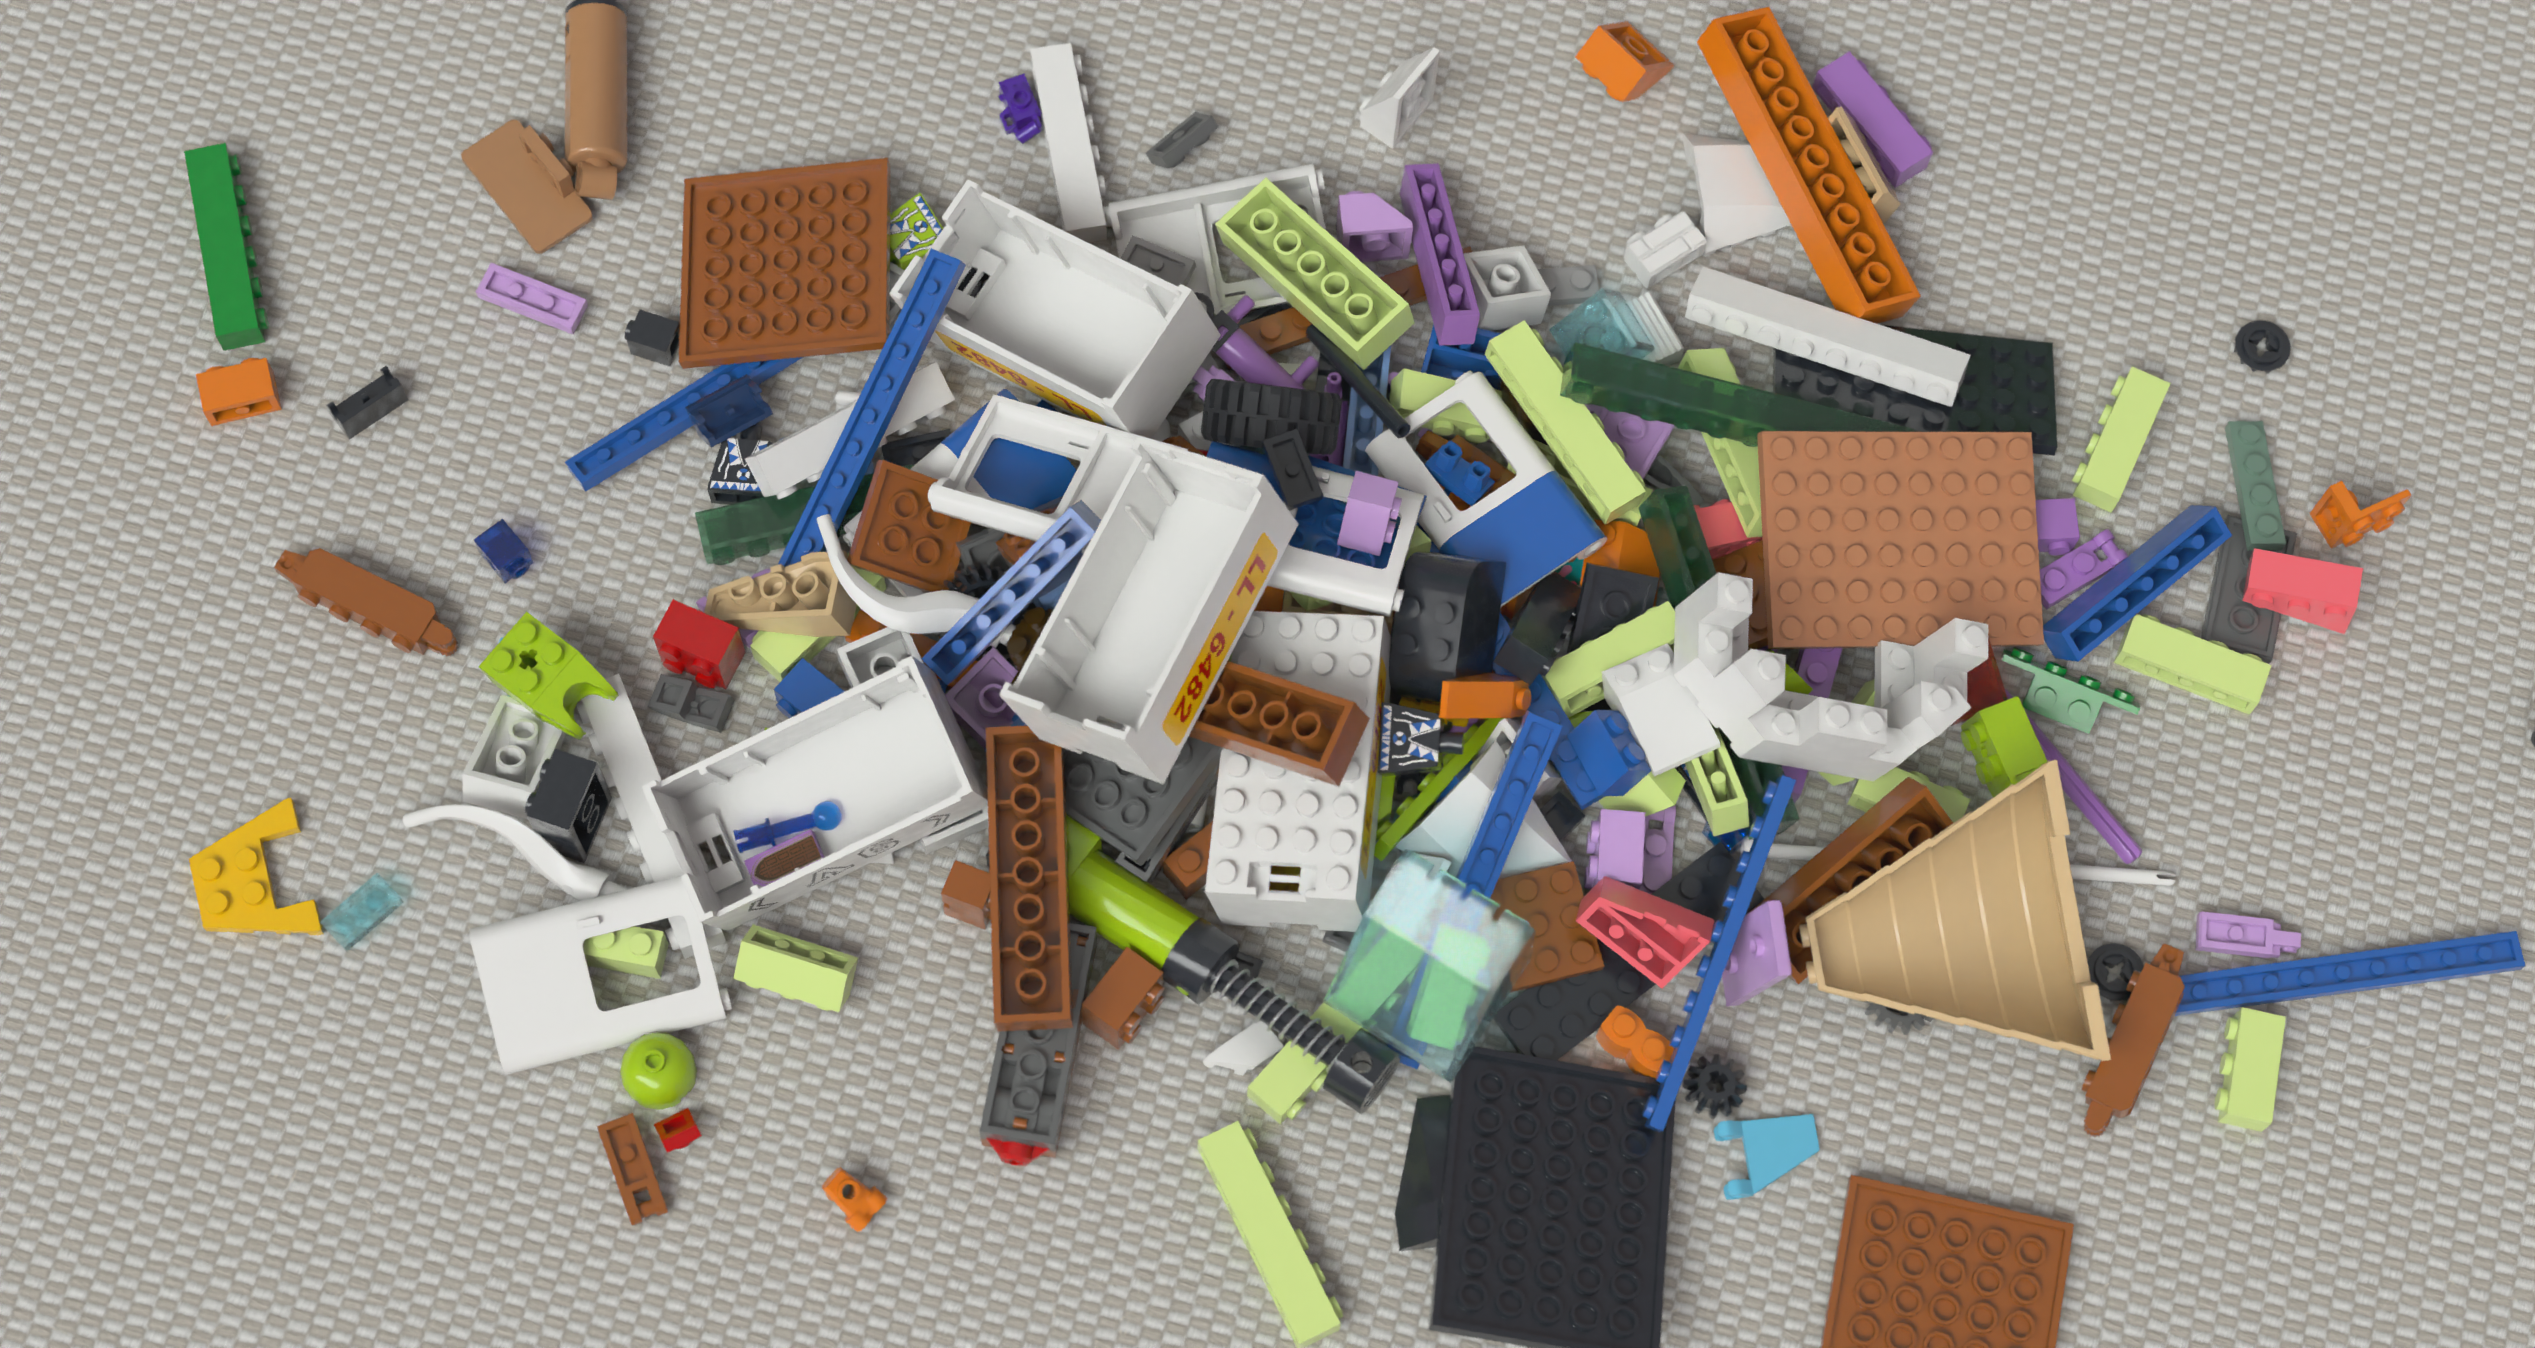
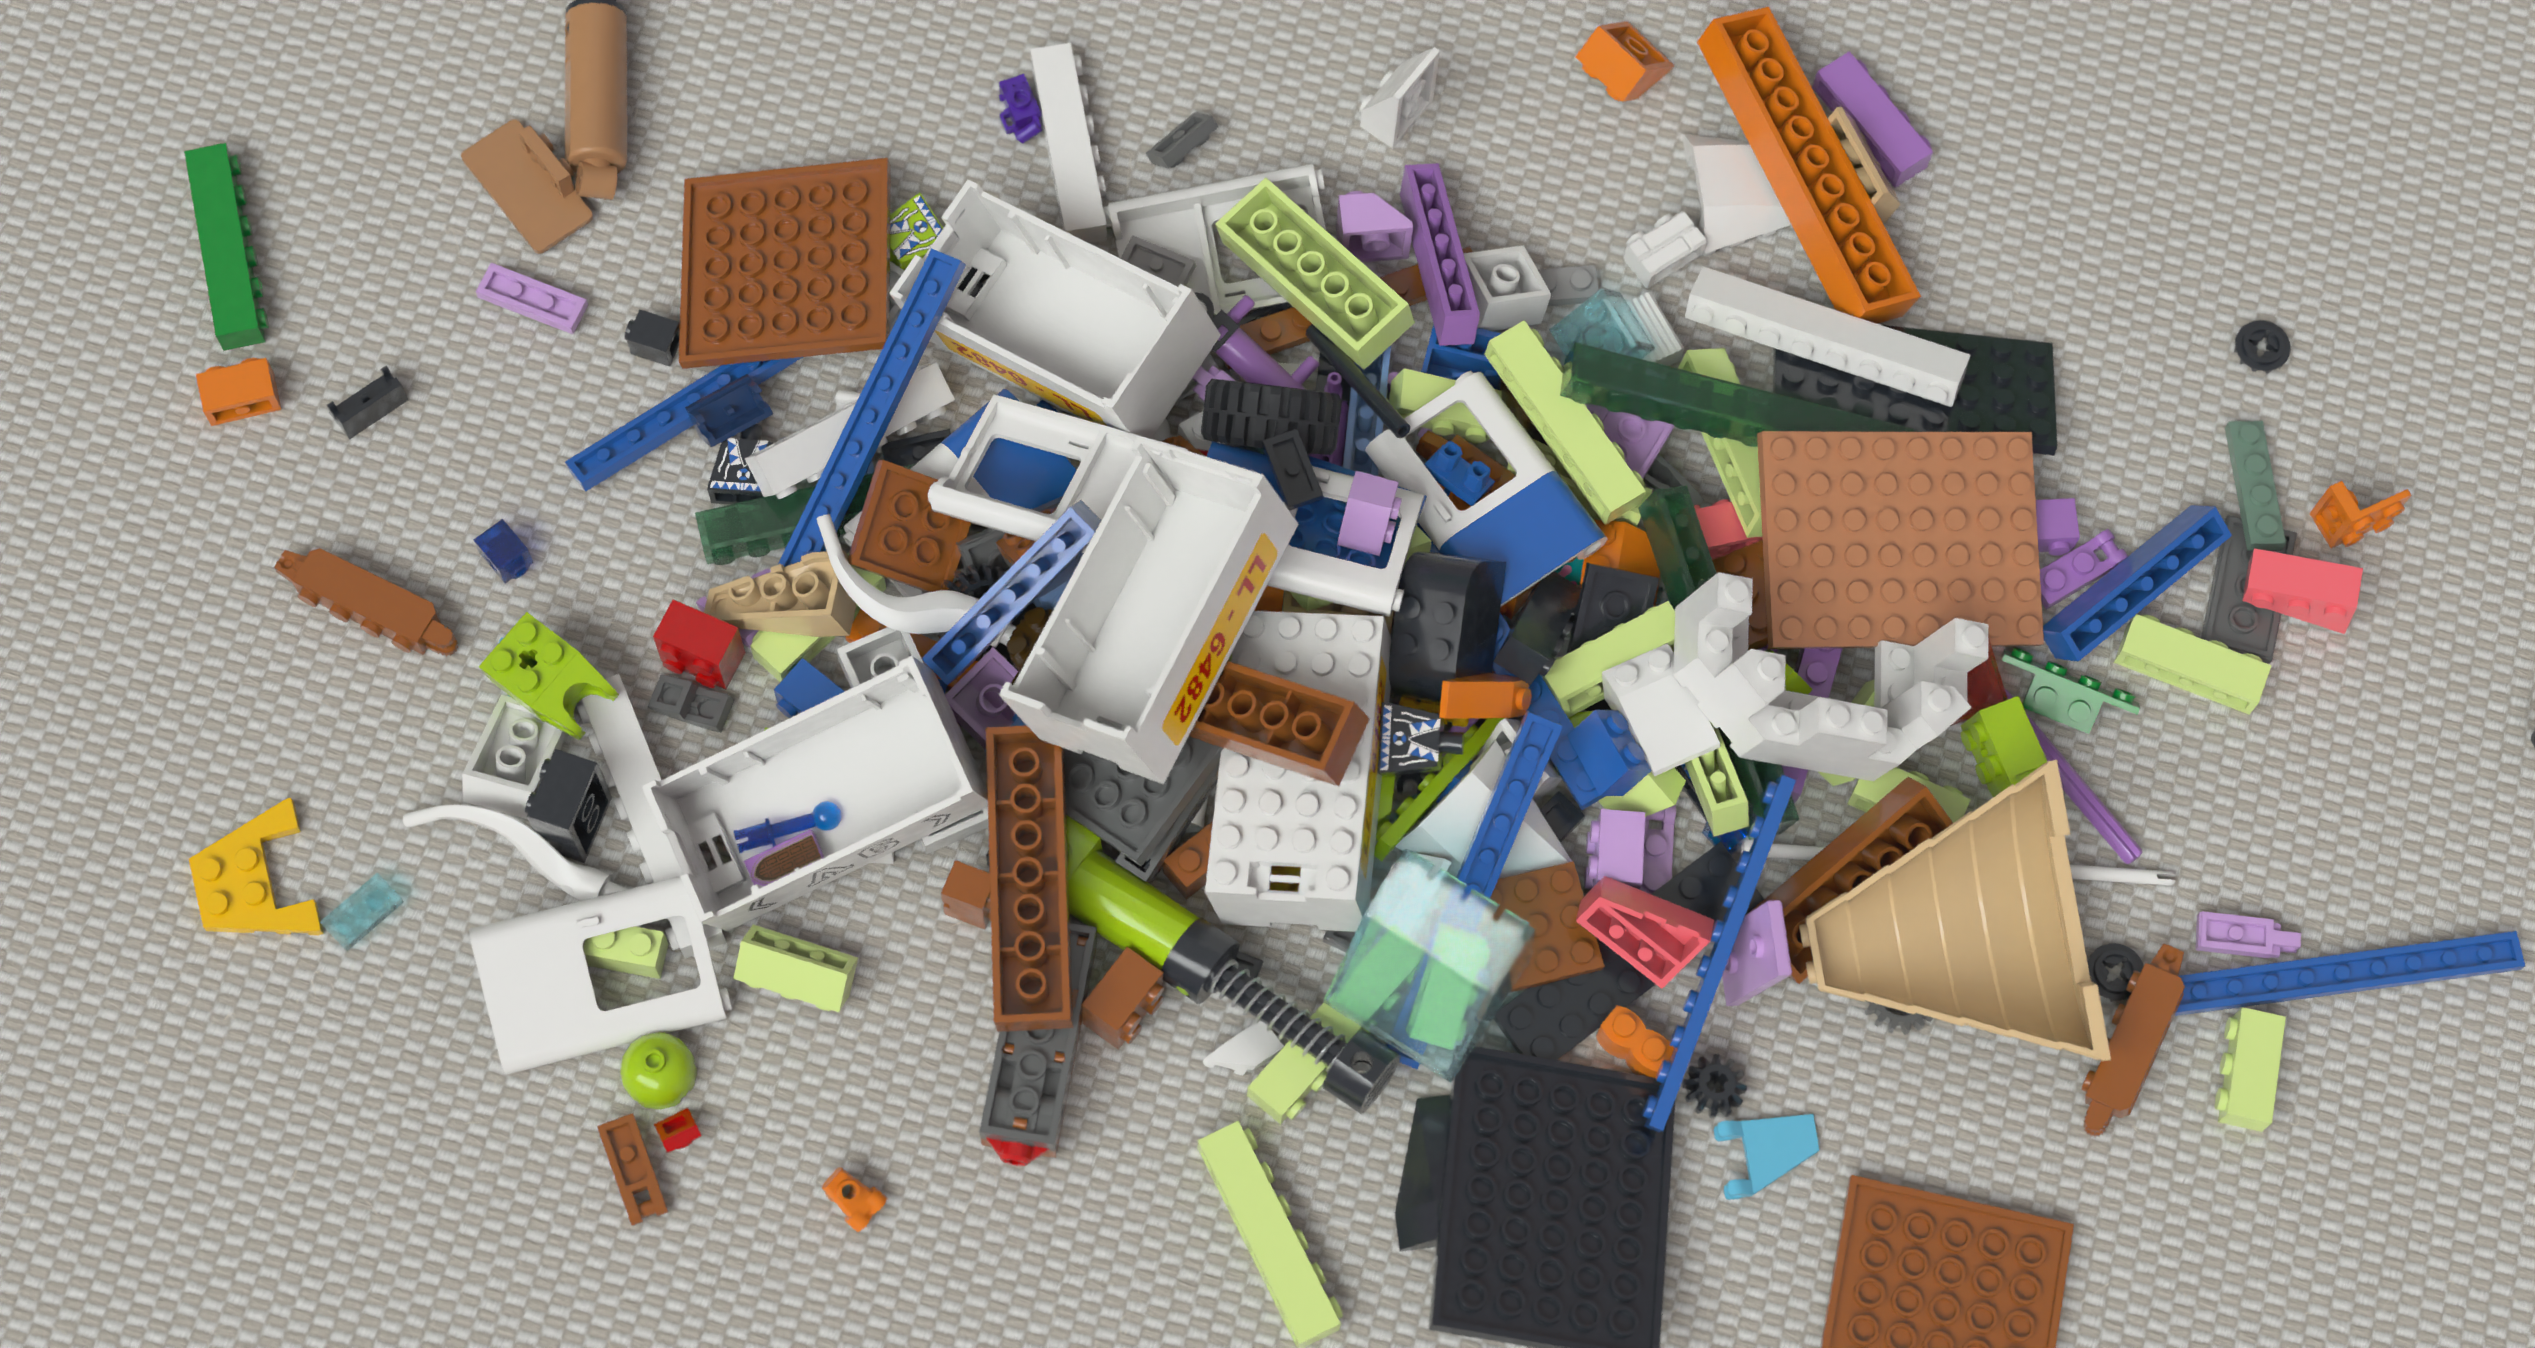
yellowish green brick [2072,366,2171,513] -> none

